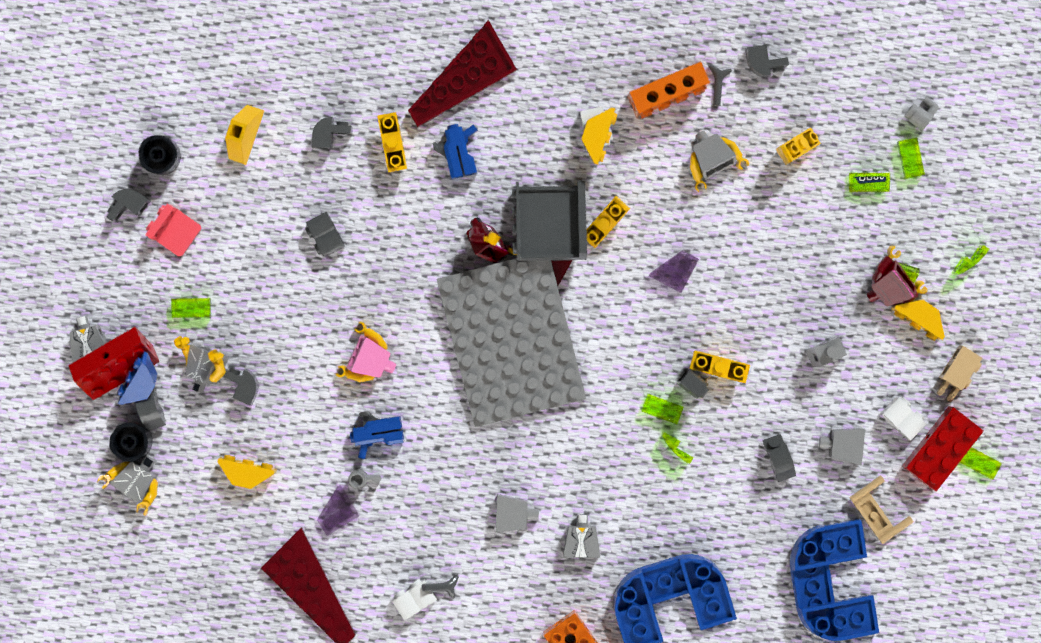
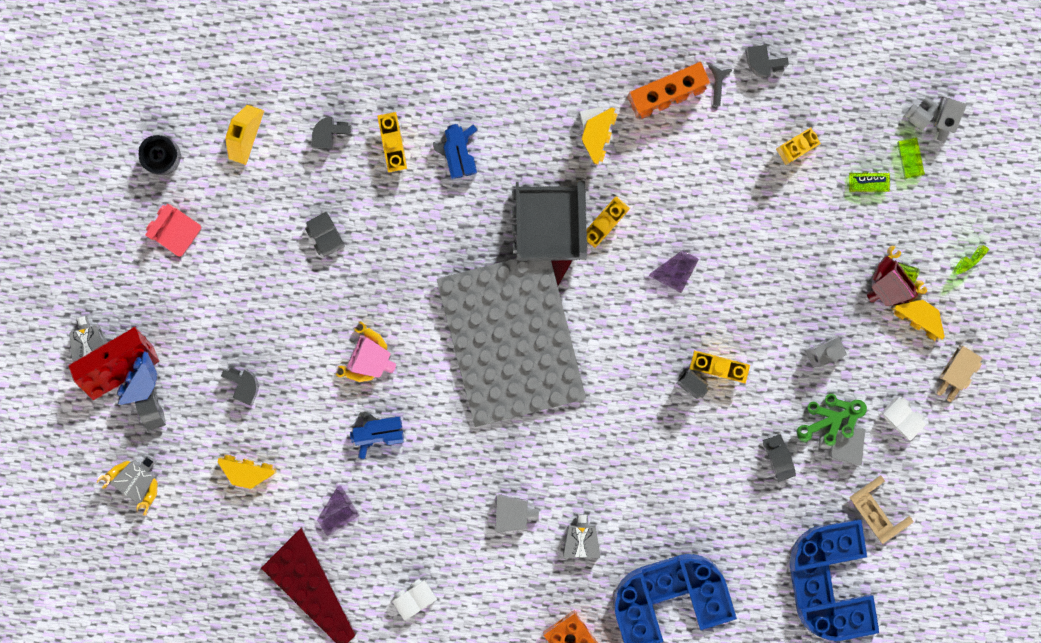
dark grey brick [106,189,151,222] -> none
black brick [109,422,153,462] -> none
clear neon green plate [171,298,211,318] -> none
torso [174,336,229,393] -> none
light grey piece [348,469,381,489] -> none
dark red wing [408,20,517,127] -> none
dark grey piece [421,575,459,599] -> none
dark red torso [466,218,517,264] -> none
clear neon green plate [641,393,684,425] -> none
clear neon green slope [661,431,693,464] -> none
light grey torso [690,131,749,192] -> none
red brick [902,406,984,492] -> none
clear neon green plate [959,447,1002,480] -> none
none -> bright green plant [797,394,867,446]
none -> light grey torso [933,97,967,142]

